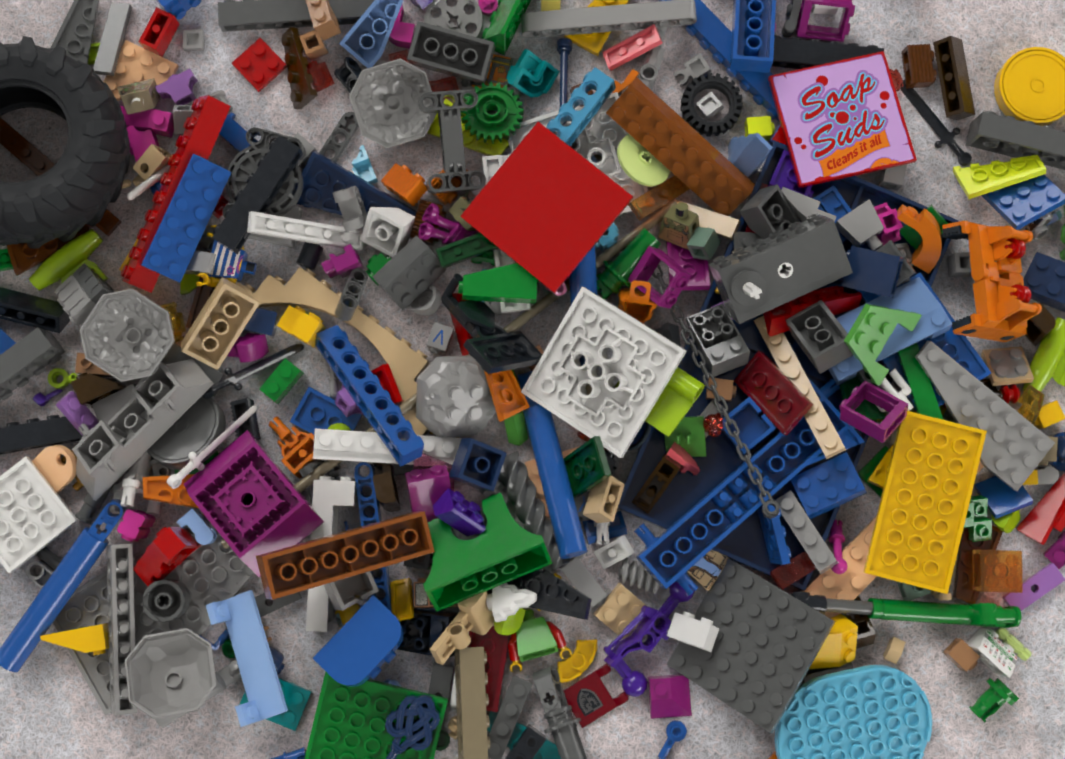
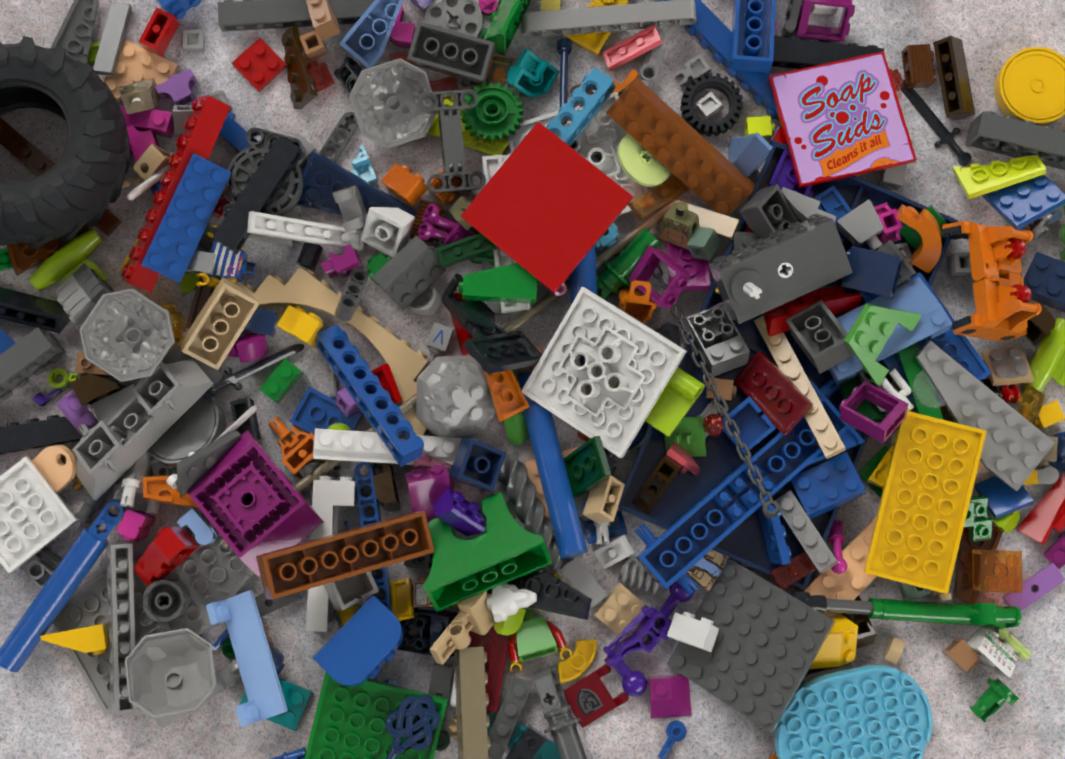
none -> dark grey wing [177,430,241,496]
none -> clear tile [912,370,946,408]

